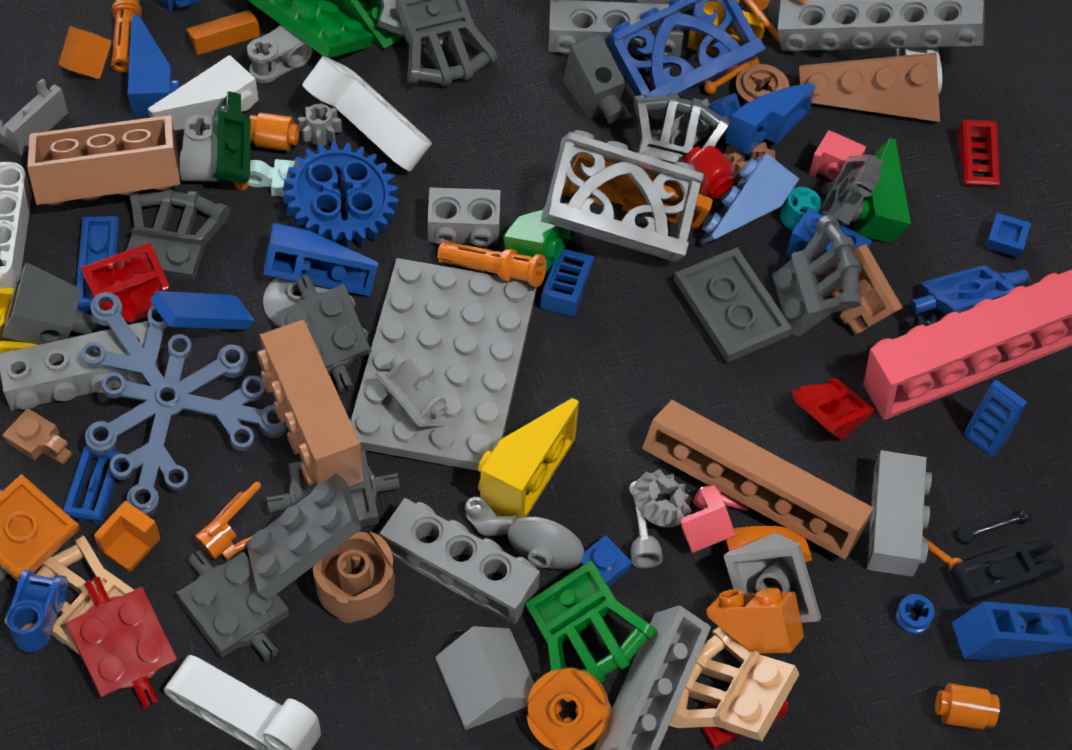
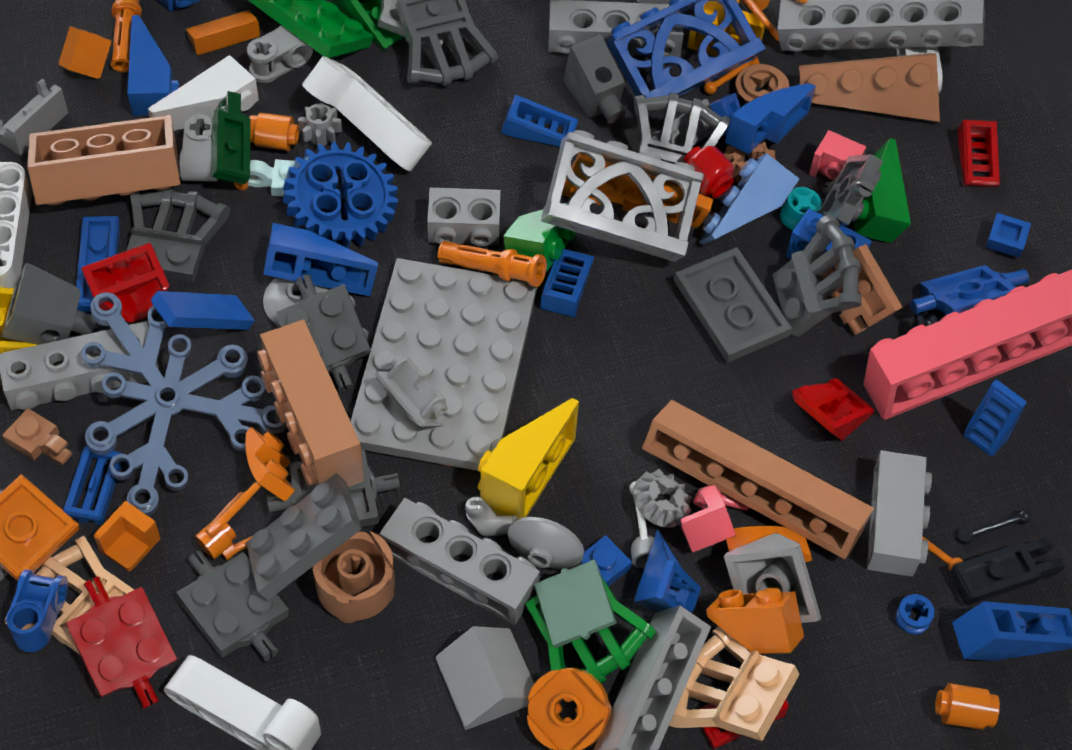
none -> orange slope [245,427,295,502]
none -> blue slope [500,94,578,147]
none -> sand green piece [534,559,617,648]
none -> blue slope [634,529,701,614]

